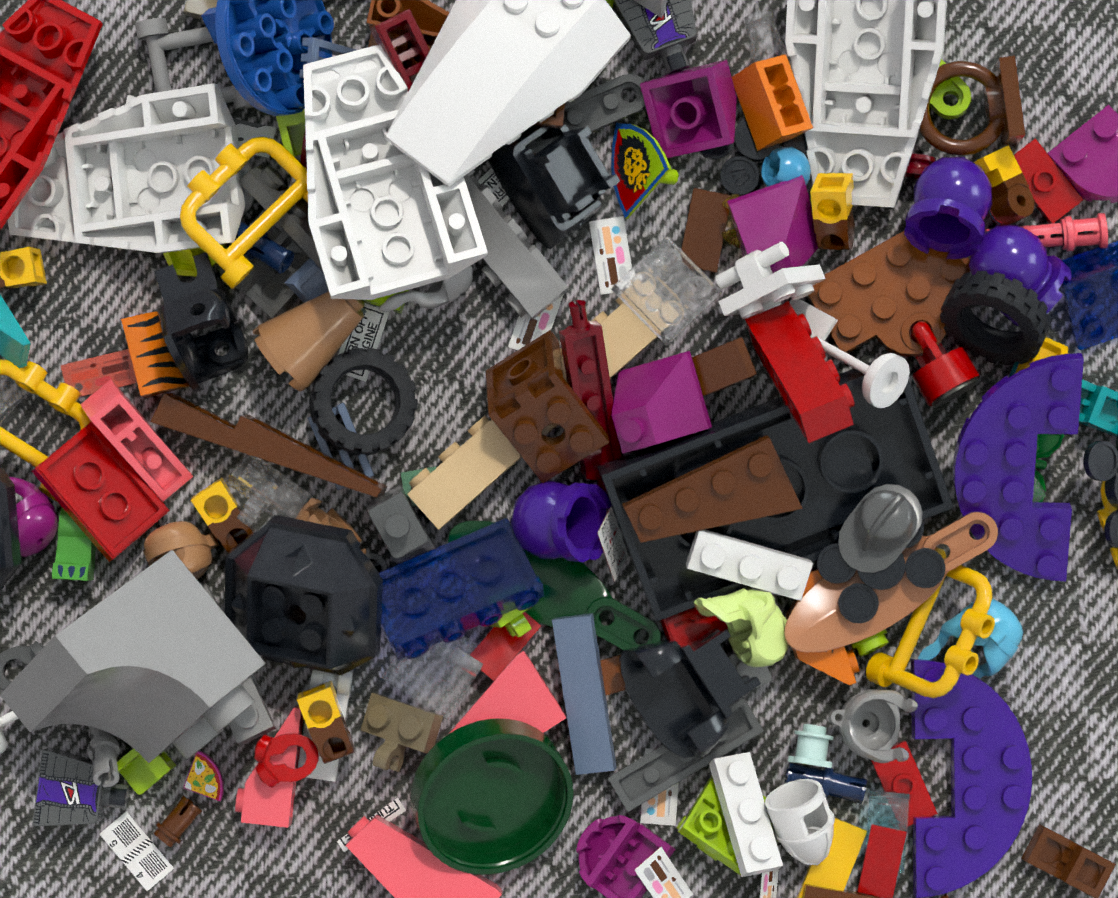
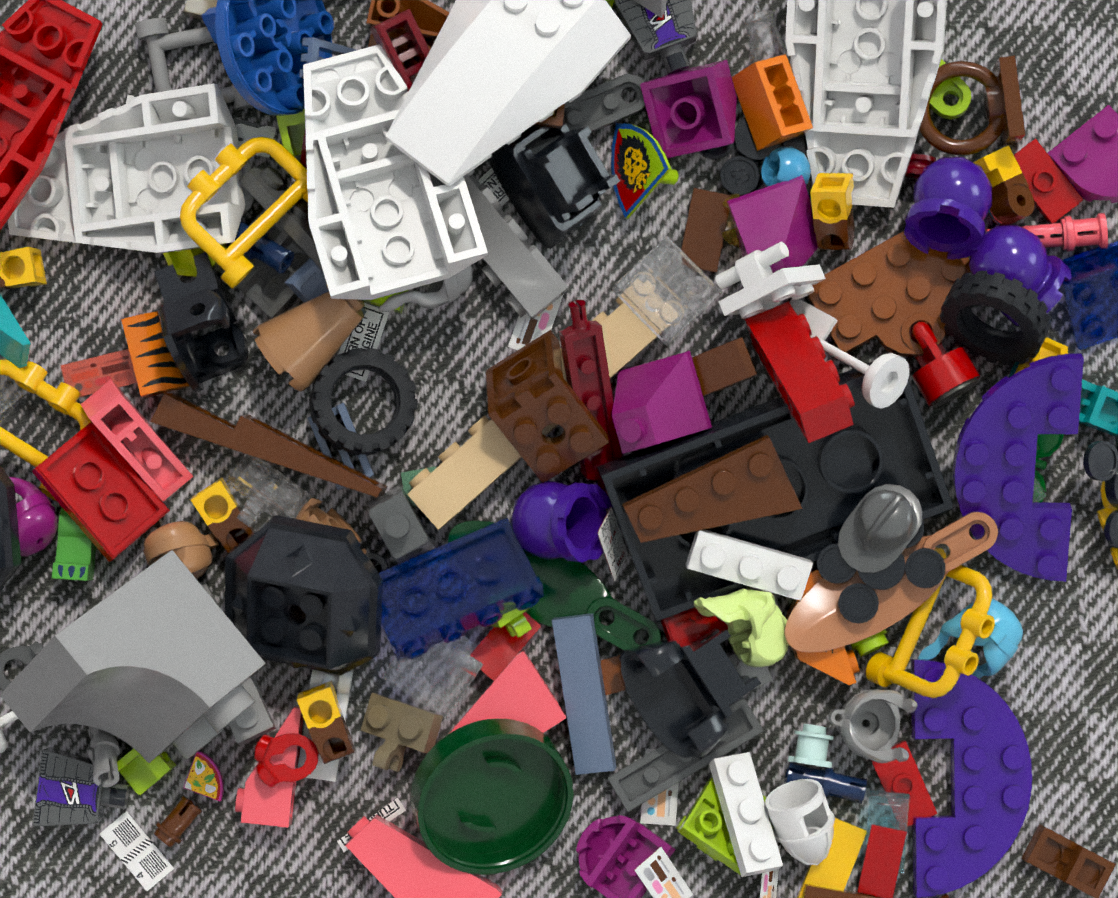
white sticker [589,216,635,295] -> none

